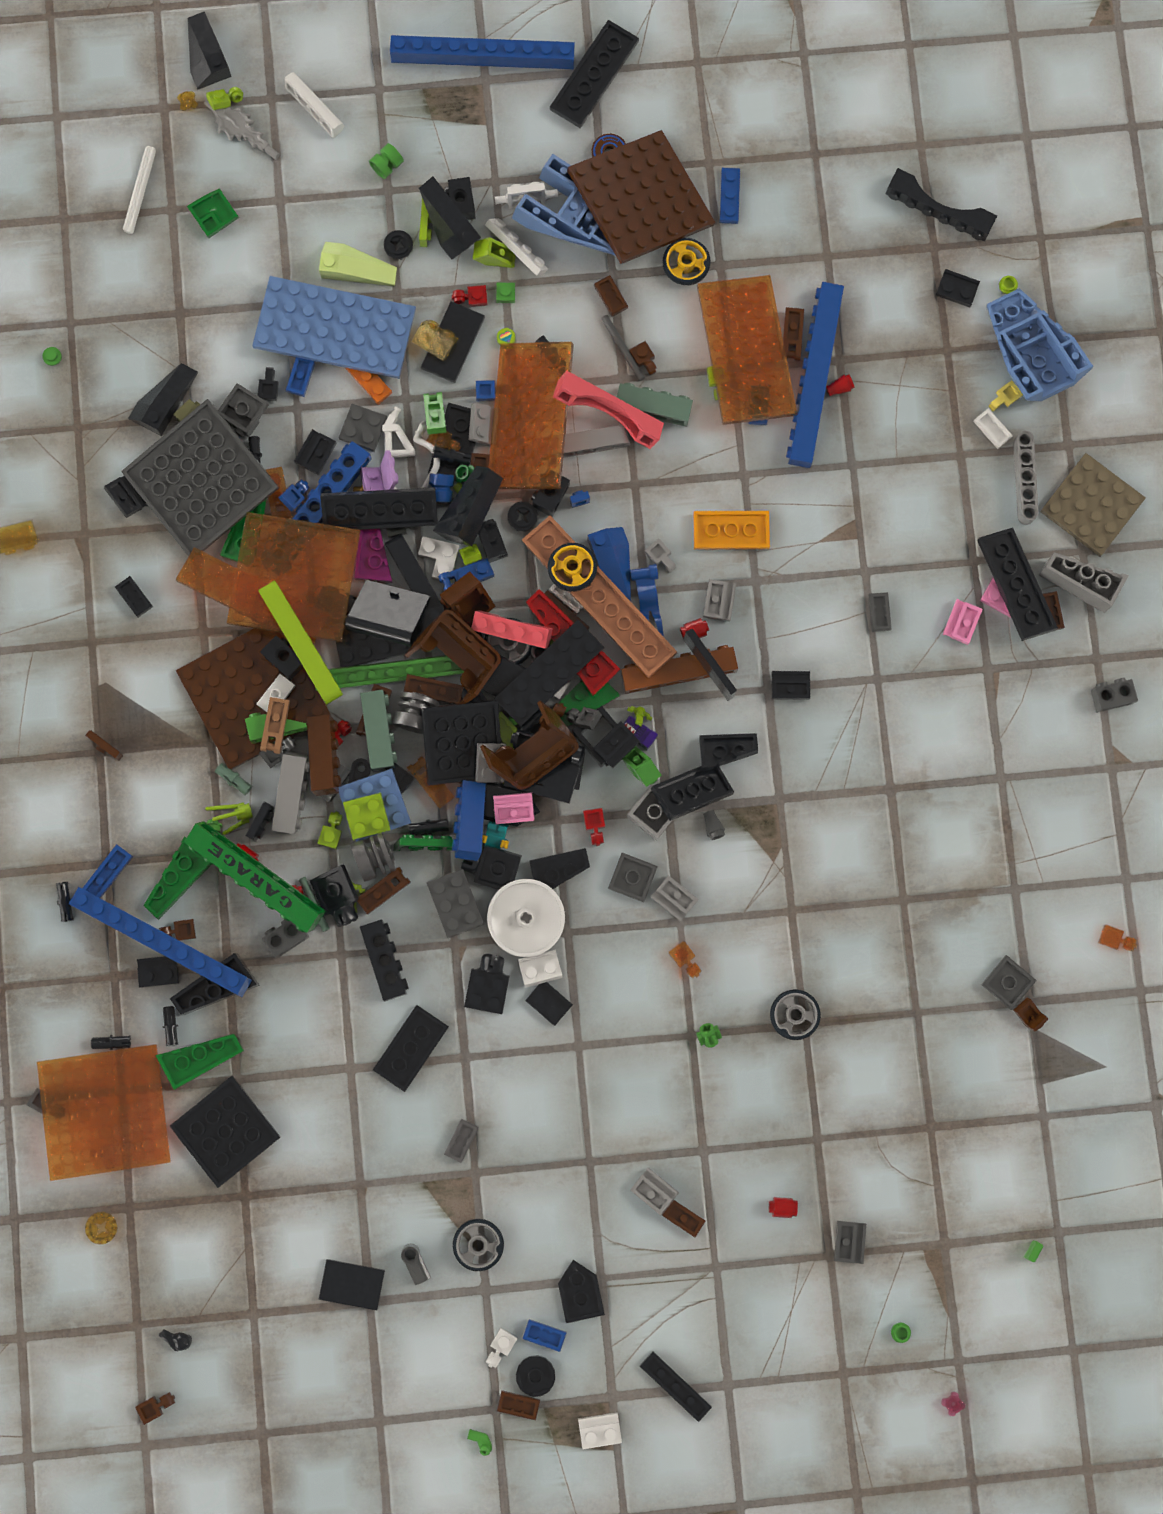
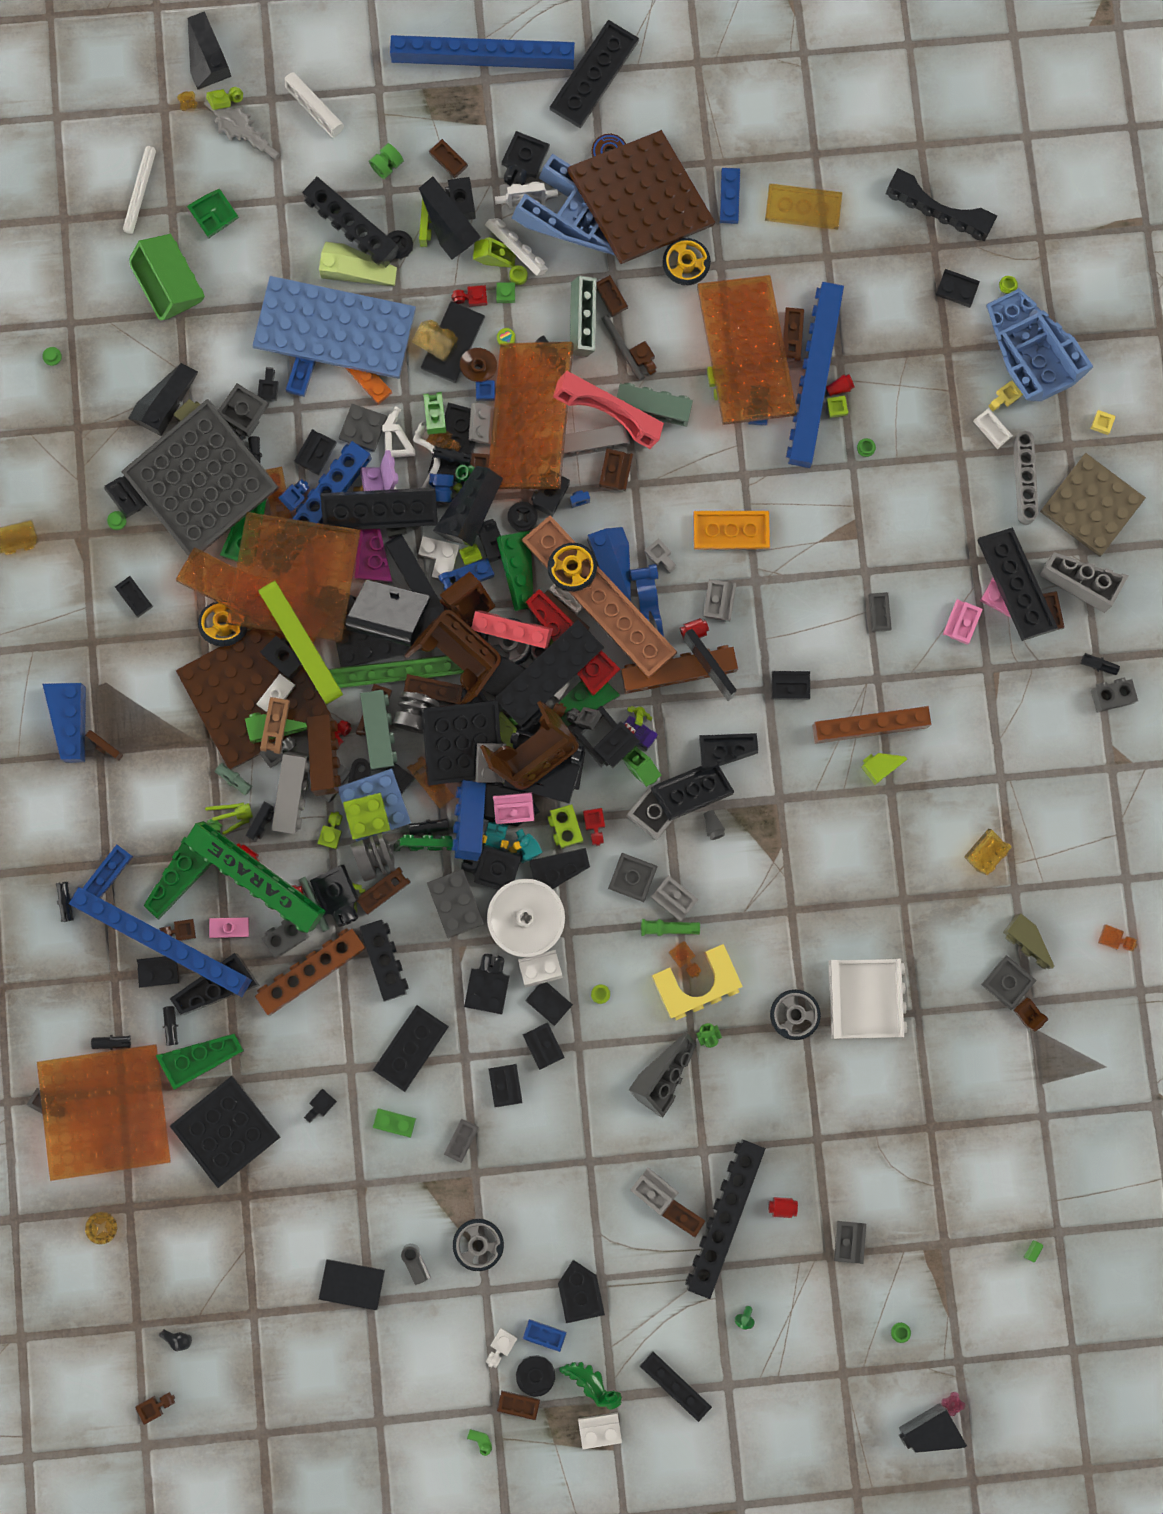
none -> blue wedge [42,683,86,763]
none -> bright green plate [107,511,127,530]
none -> bright green windscreen [129,234,205,321]
none -> yellow wheel [198,601,248,647]
none -> bright pink plate [209,917,249,938]
none -> dark orange brick [255,928,366,1016]
none -> black brick [302,176,401,268]
none -> black plate [304,1088,337,1123]
none -> bright green plate [373,1108,416,1138]
none -> reddish brown plate [429,139,468,178]
none -> reddish brown dish [460,348,497,382]
none -> black plate [488,1064,523,1108]
none -> green wing [496,531,533,611]
none -> black plate [502,131,550,187]
none -> teal piece [508,829,543,864]
none -> lime tile [509,265,528,285]
none -> black plate [523,1022,565,1070]
none -> lime brick [547,804,583,849]
none -> green plant [559,1362,622,1409]
none -> sand green brick [569,276,597,357]
none -> lime plate [591,984,610,1004]
none -> reddish brown plate [599,449,633,492]
none -> dark grey wedge [629,1033,696,1118]
none -> bright green pin [641,919,700,936]
none -> light yellow arch [652,944,743,1020]
none -> black brick [685,1139,766,1299]
none -> green plate [735,1306,755,1330]
none -> clear yellow tile [765,183,842,230]
none -> dark orange brick [812,706,932,744]
none -> lime plate [826,396,848,418]
none -> white panel [829,959,907,1039]
none -> bright green plate [857,438,876,457]
none -> lime slope [861,753,907,785]
none -> black slope [899,1403,967,1453]
none -> clear yellow bracket [964,828,1011,875]
none -> olive slope [1003,913,1054,969]
none -> black axle [1081,653,1120,675]
none -> light yellow plate [1090,410,1116,435]

